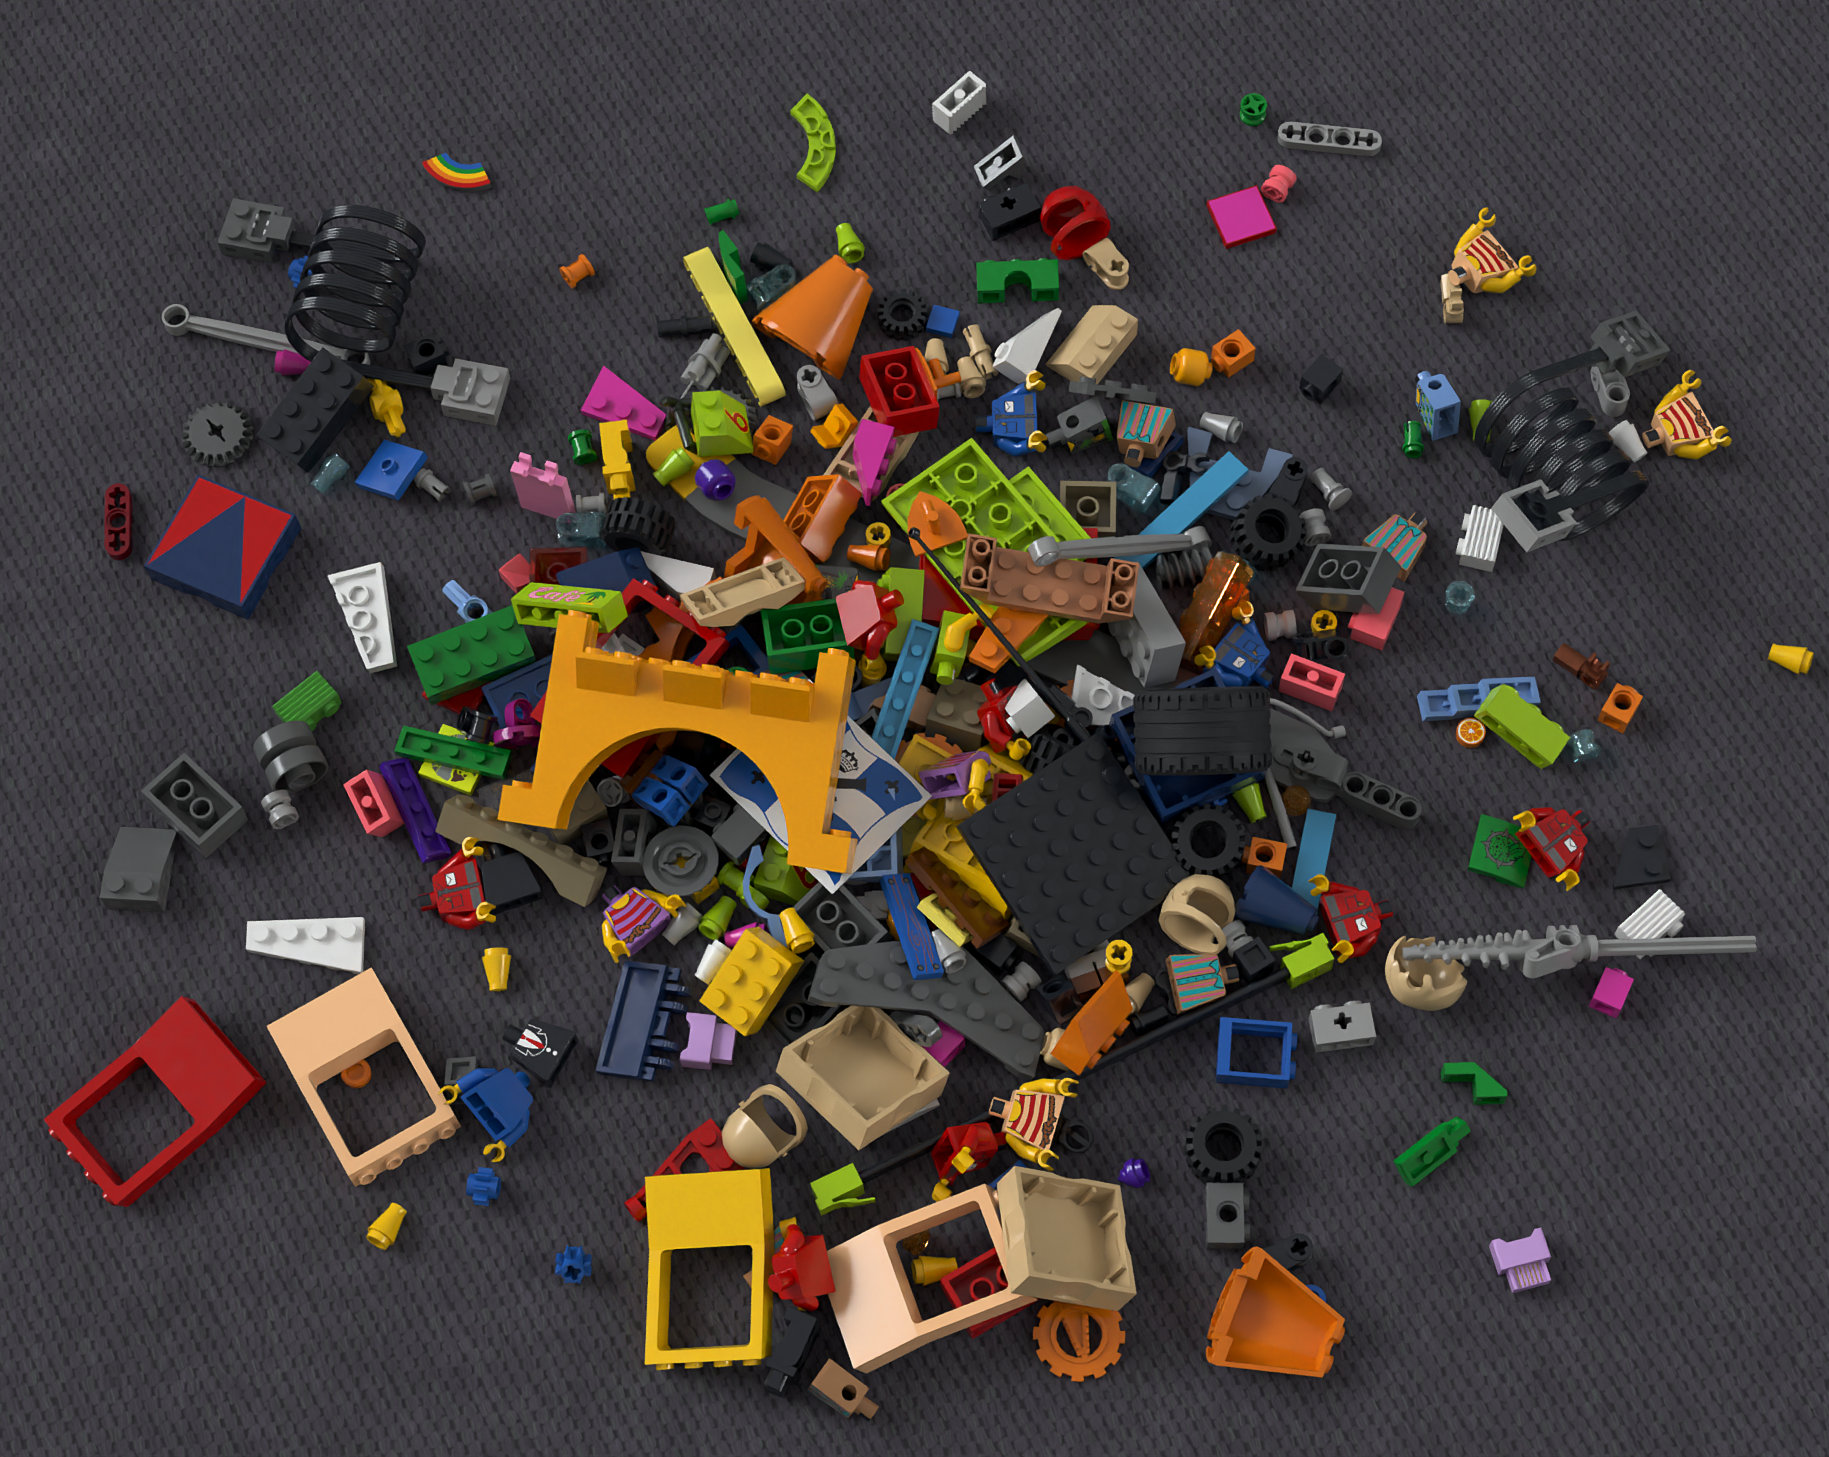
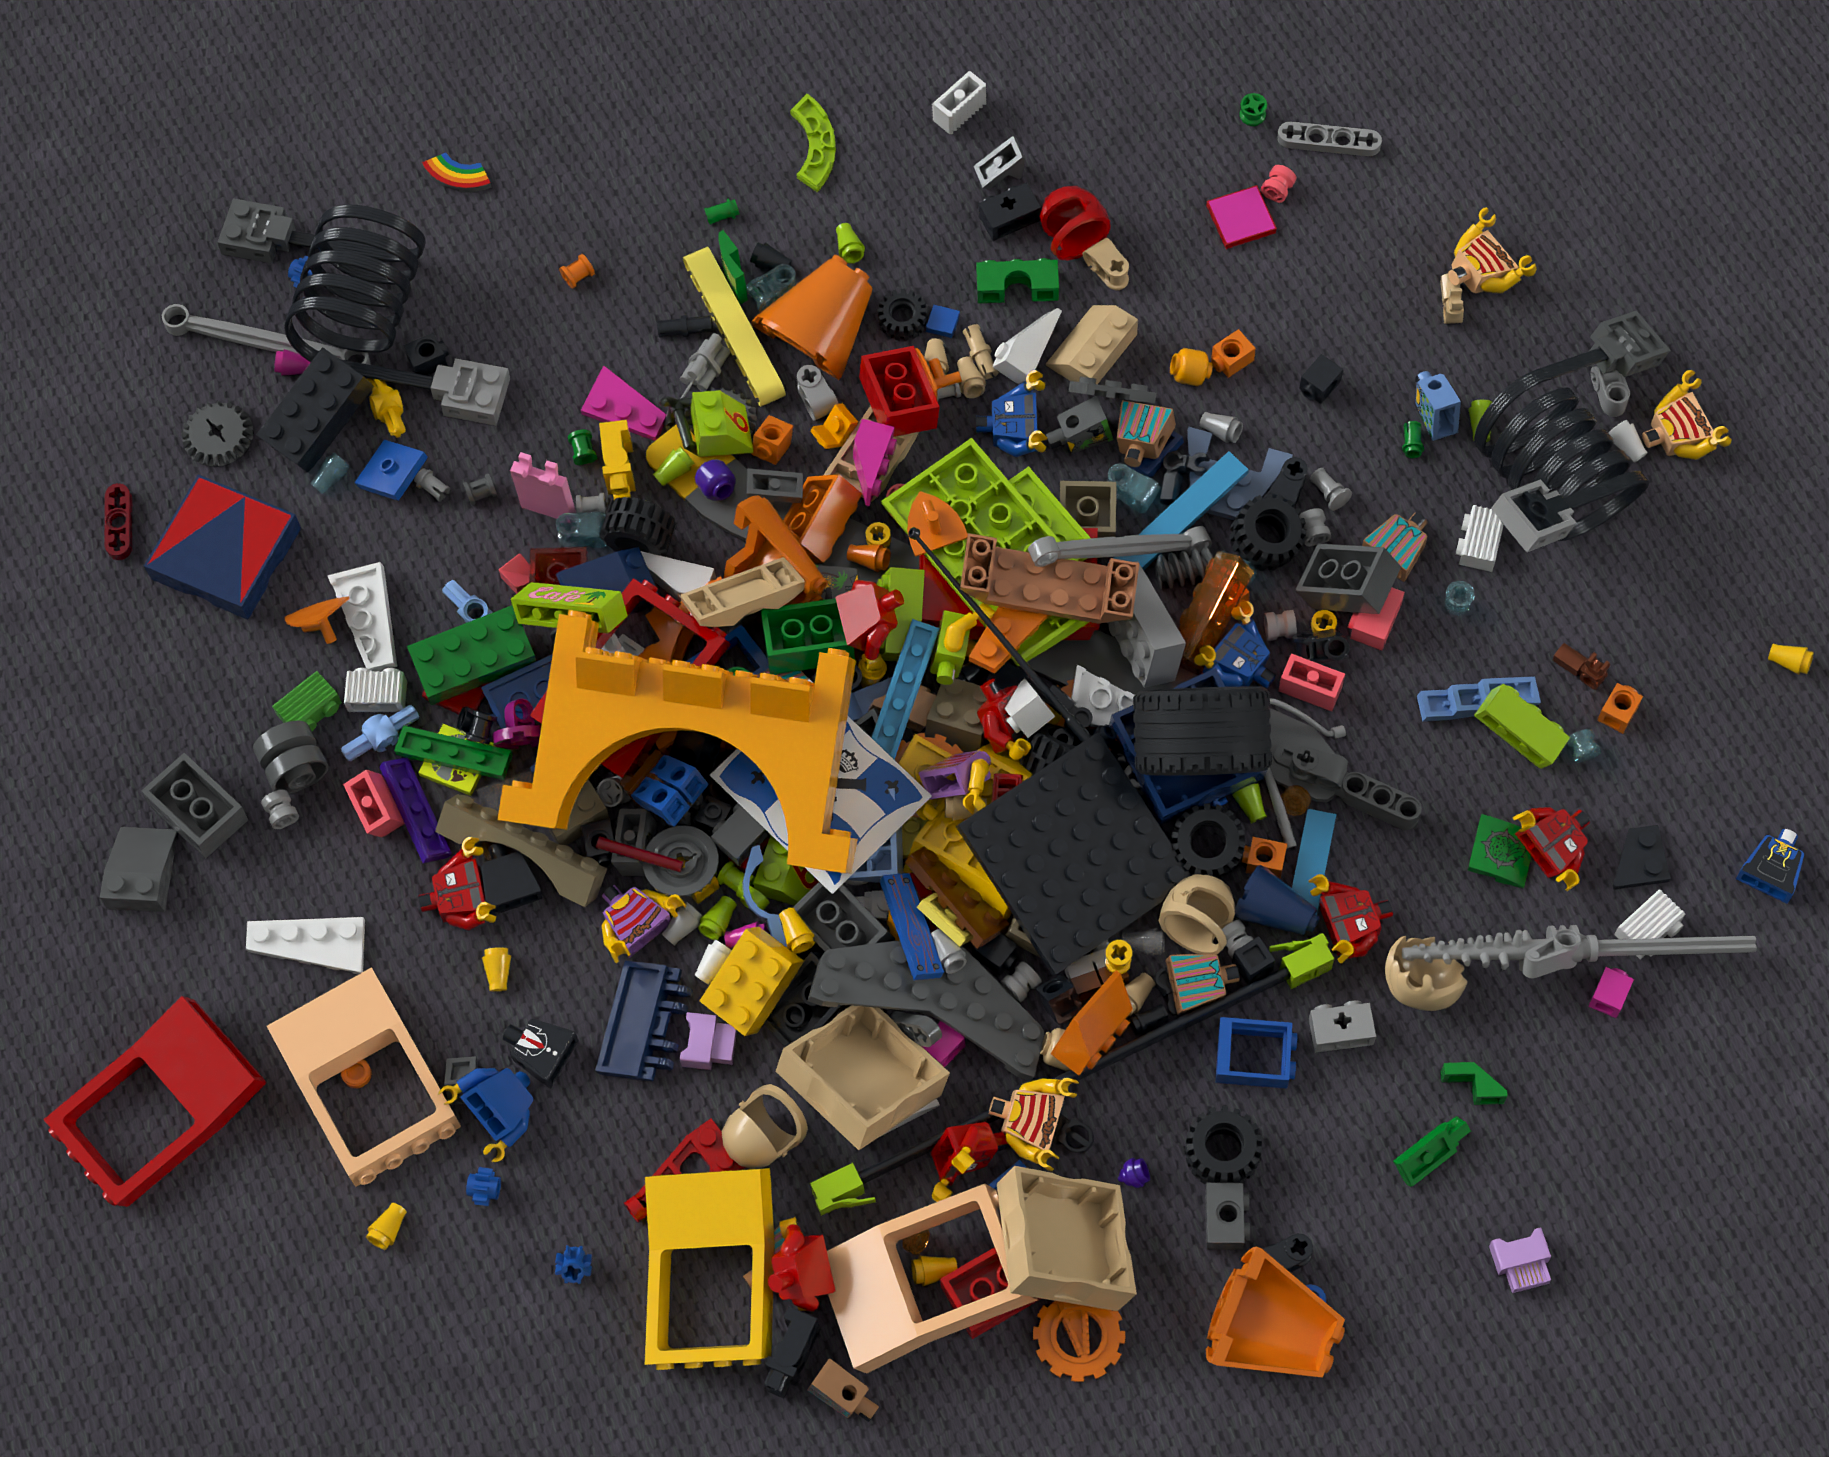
orange tile [1456,718,1486,748] -> none
none -> orange shield [285,596,350,644]
none -> light blue axle [341,705,419,761]
none -> white brick [344,668,407,712]
none -> dark red piece [596,837,684,872]
none -> dark grey slope [746,468,803,504]
none -> clear cone [1122,928,1165,957]
none -> torso [1736,829,1804,904]

